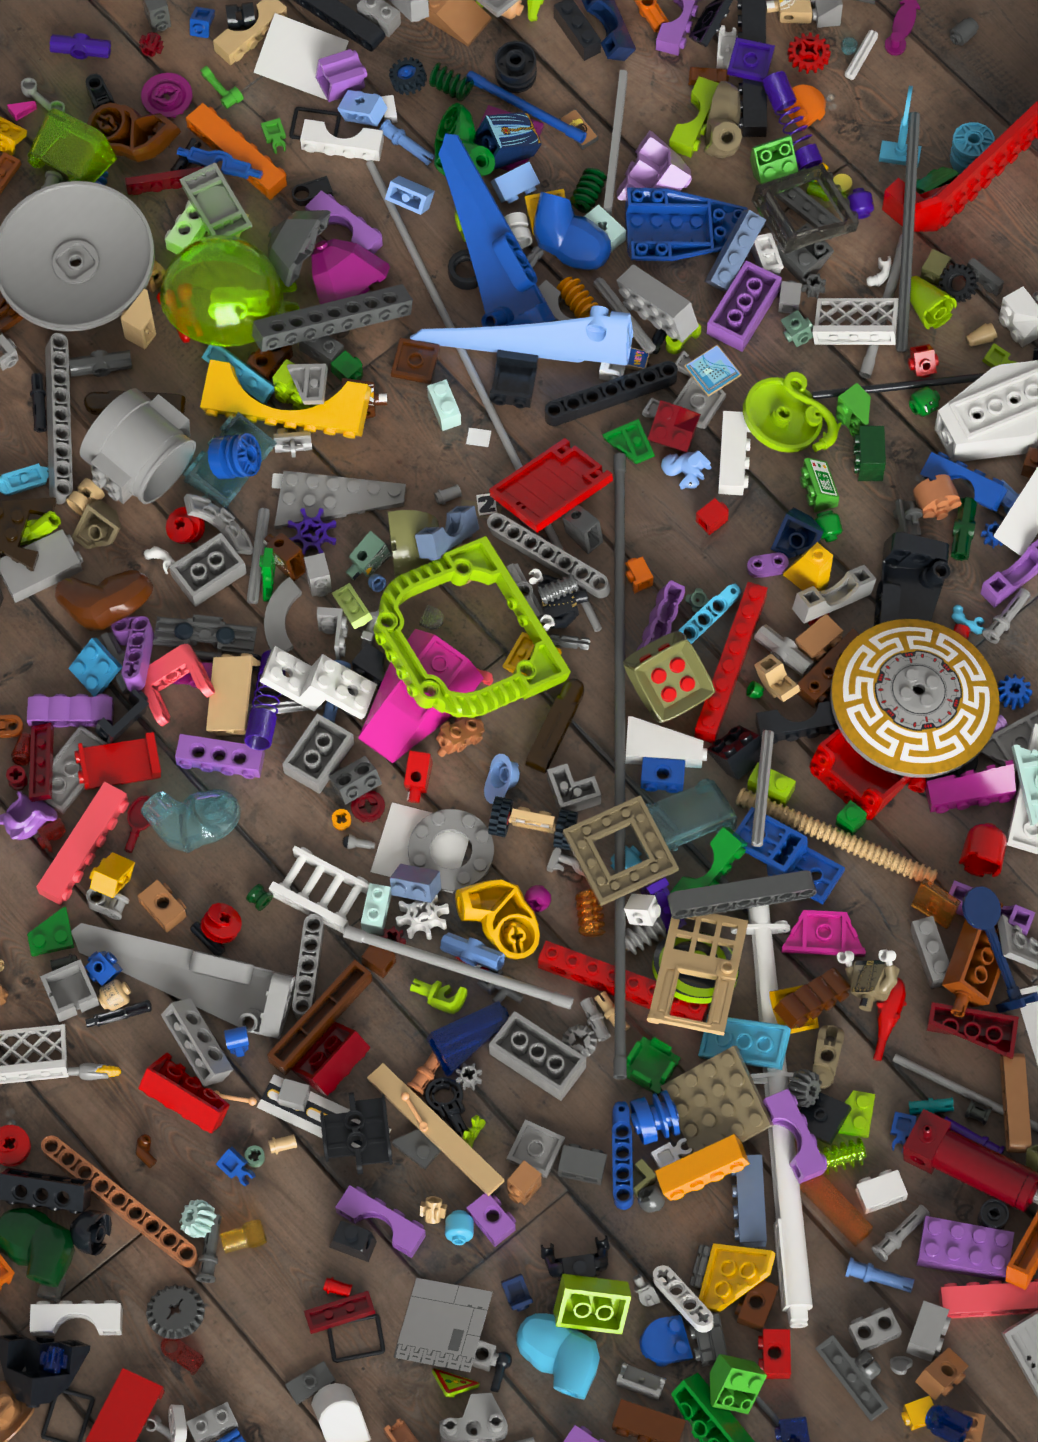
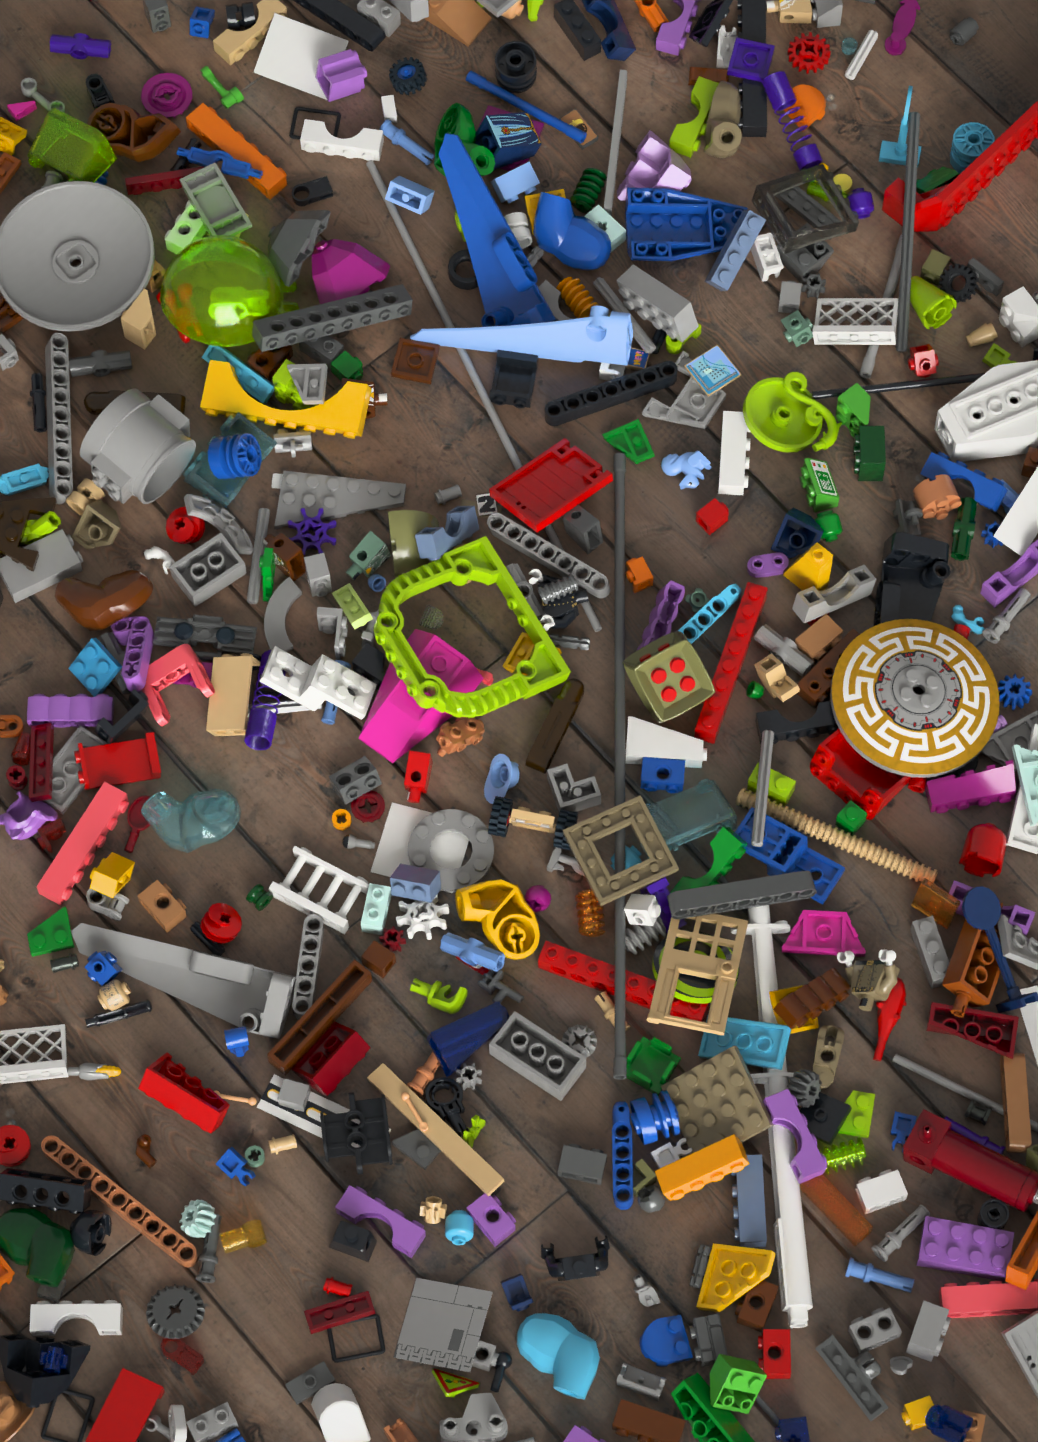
light grey piece [40,959,100,1022] -> none
dark red gear [139,32,164,57] -> none
light grey brick [161,998,234,1086] -> none
medium lavender brick [175,734,265,779] -> none
bright green plate [261,118,286,154] -> none
light grey brick [283,713,354,794] -> none
medium lavender arch [305,190,383,254] -> none
light blue brick [337,90,387,127] -> none
light grey piece [343,925,574,1009] -> none
light aqua brick [427,380,461,431] -> none
dark green piece [429,62,474,102] -> none
white sticker [466,428,491,447] -> none
light grey plate [507,1119,565,1178] -> none
medium nougat brick [507,1160,542,1206] -> none
lime brick [553,1274,631,1334] -> none
light grey pin [580,997,611,1042] -> none
dark red slope [648,400,701,453] -> none
white beam [653,1265,714,1333] -> none
medium lavender brick [707,260,782,352] -> none
black slope [707,725,762,780] -> none
bright green slope [750,135,798,185] -> none
white piece [866,256,892,287] -> none
green head [908,386,940,417] -> none
teal pin [908,1097,954,1115] -> none
medium nougat brick [915,1348,969,1400] -> none

